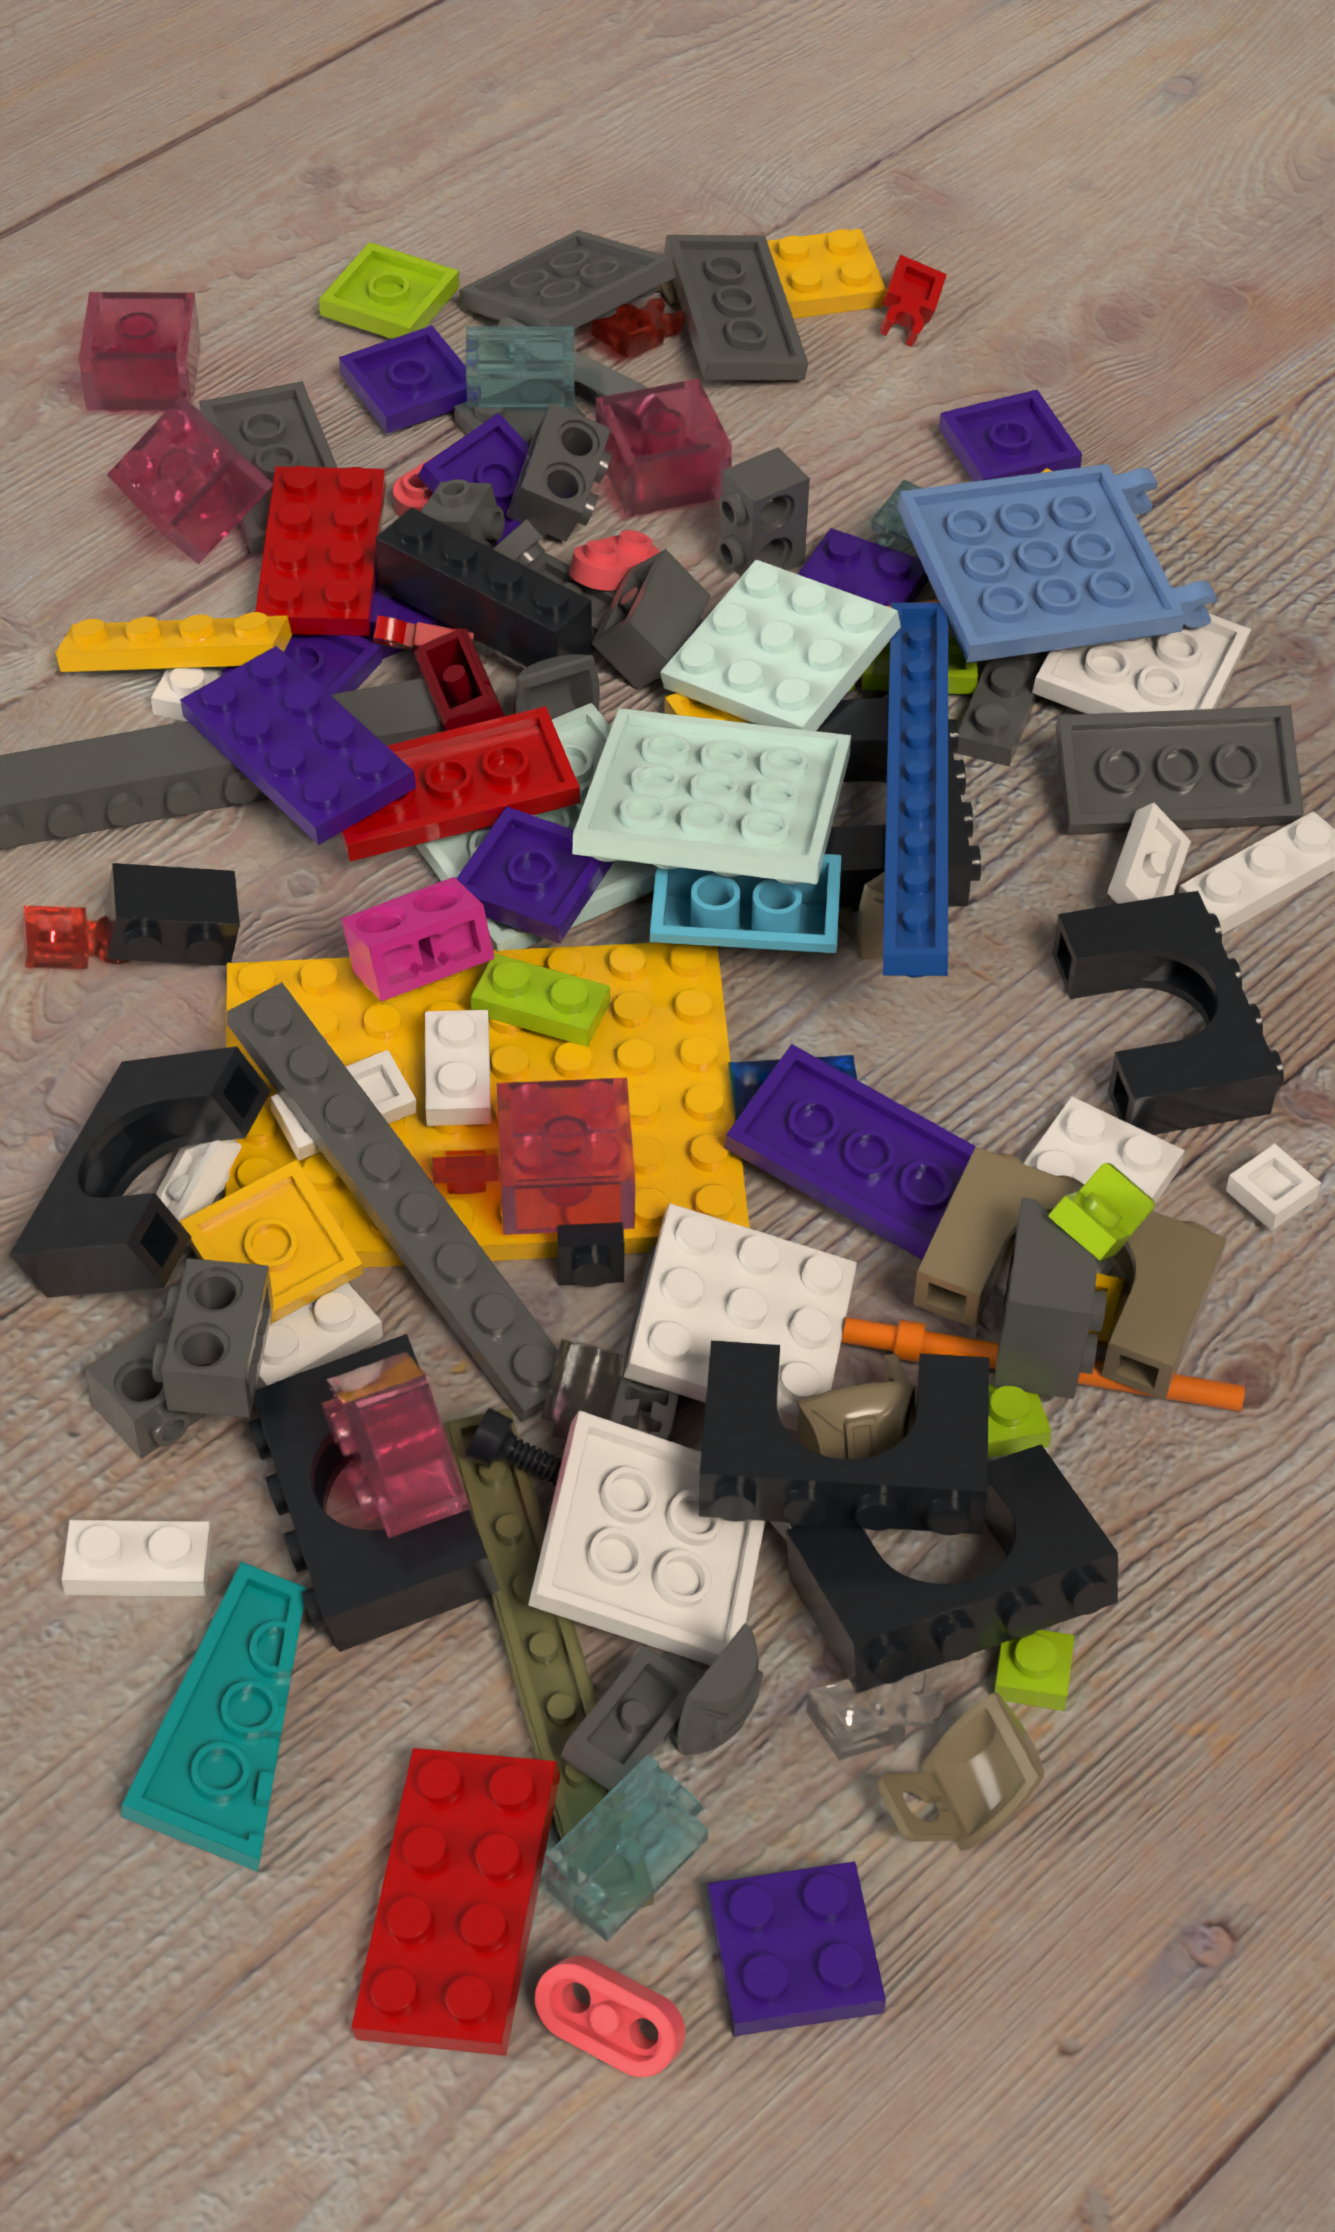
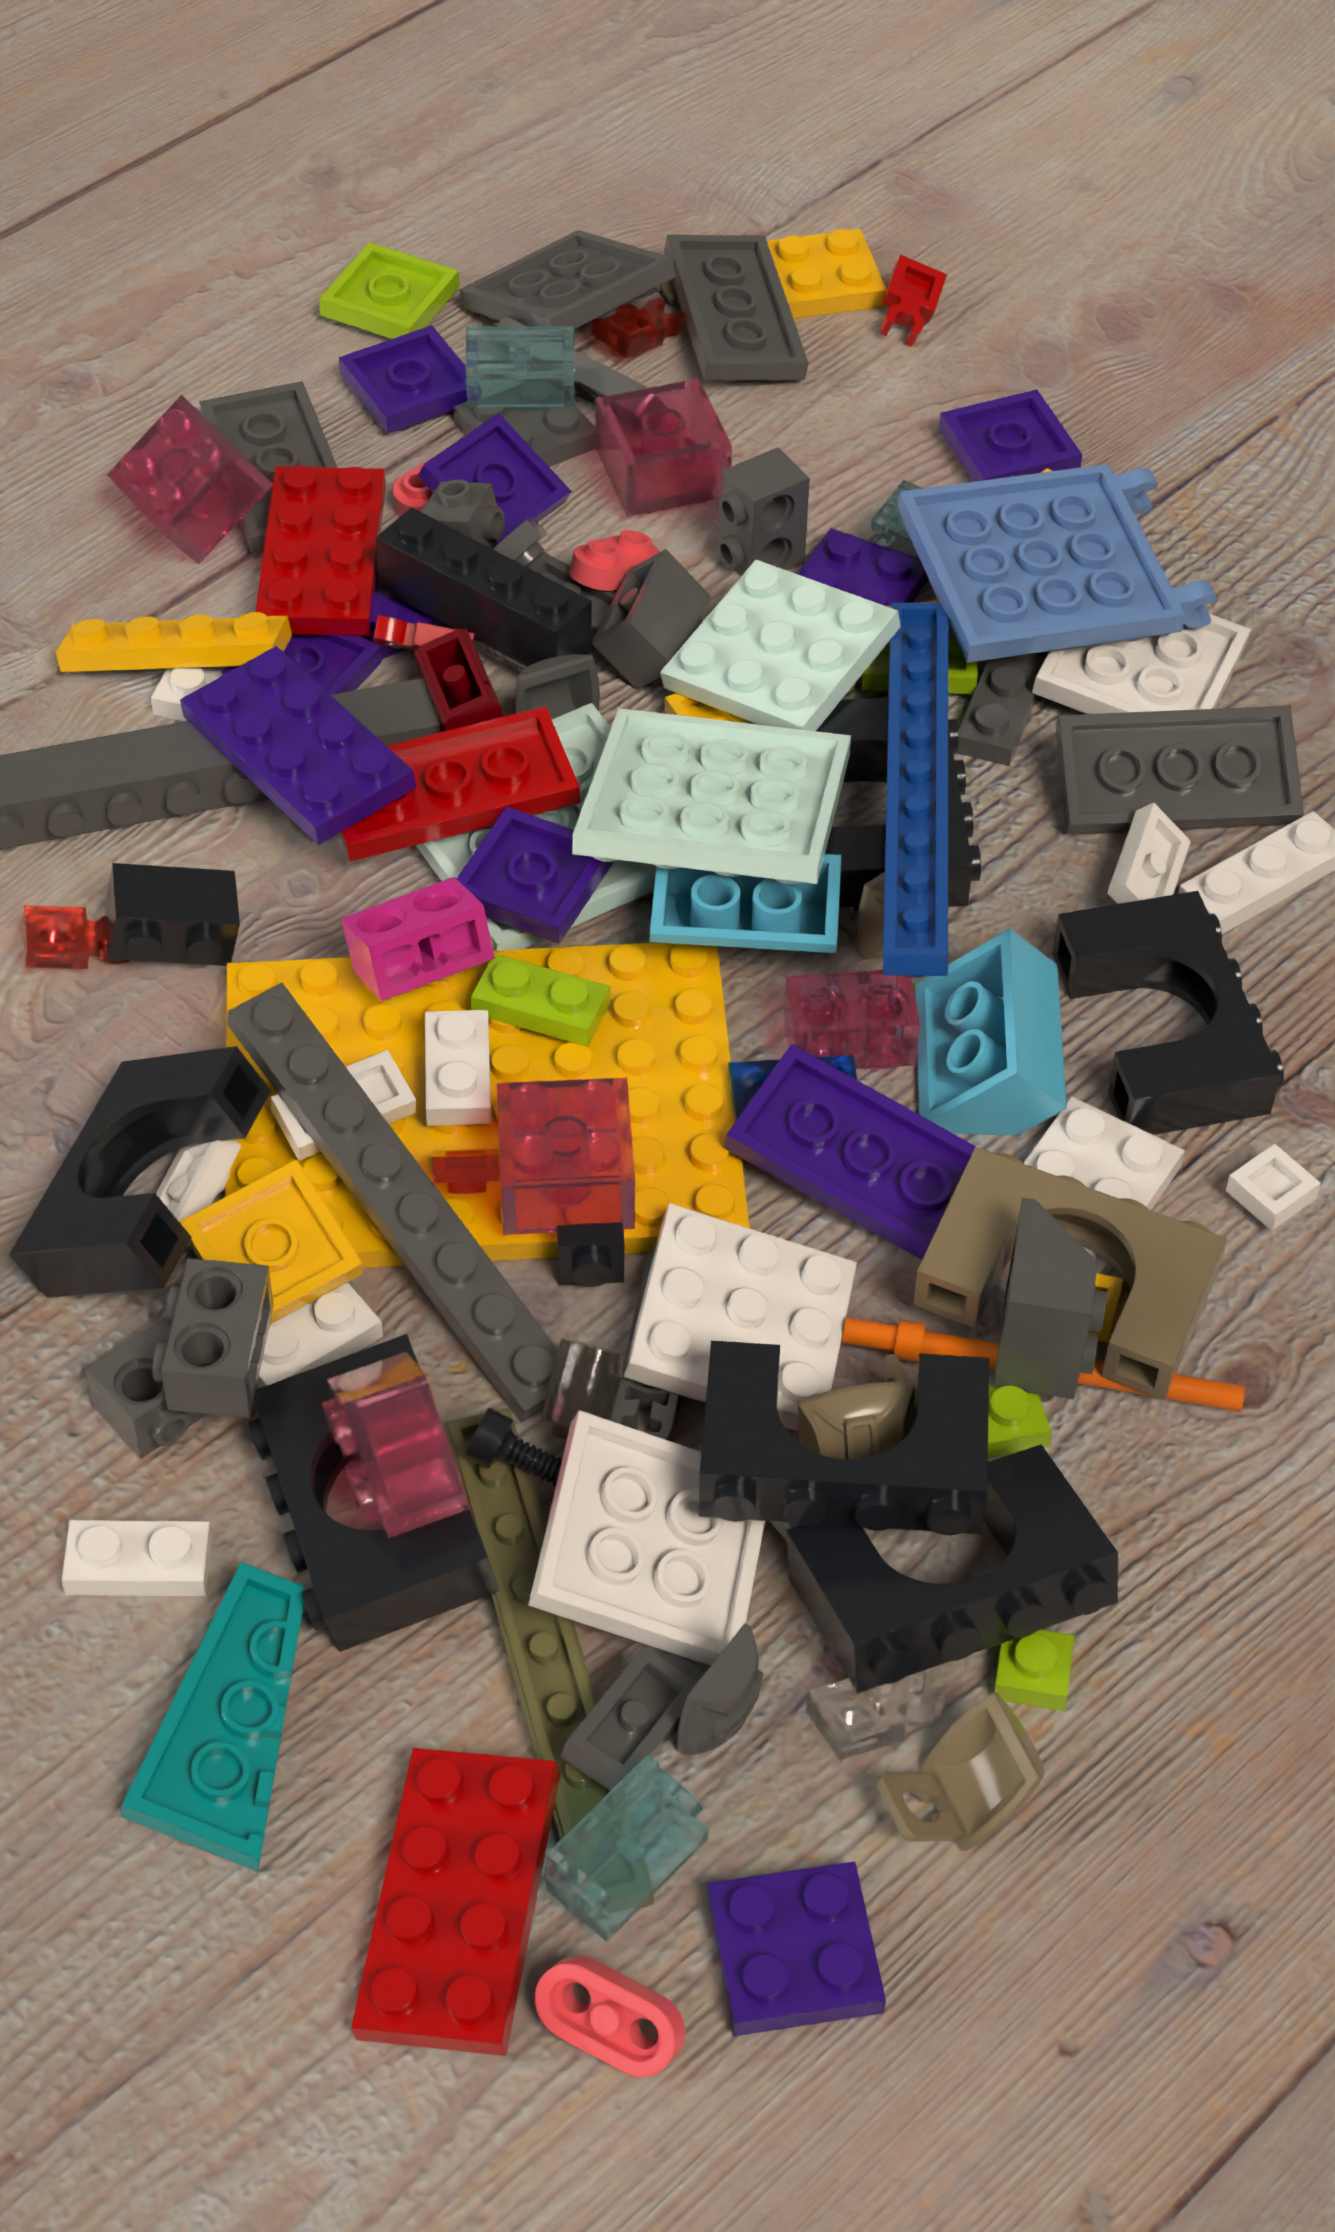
clear pink brick [79,292,201,412] -> none
dark grey brick [506,402,612,542] -> none
lime bracket [1048,1163,1156,1261] -> none
none -> clear pink brick [783,970,920,1070]
none -> medium azure slope [915,928,1067,1135]

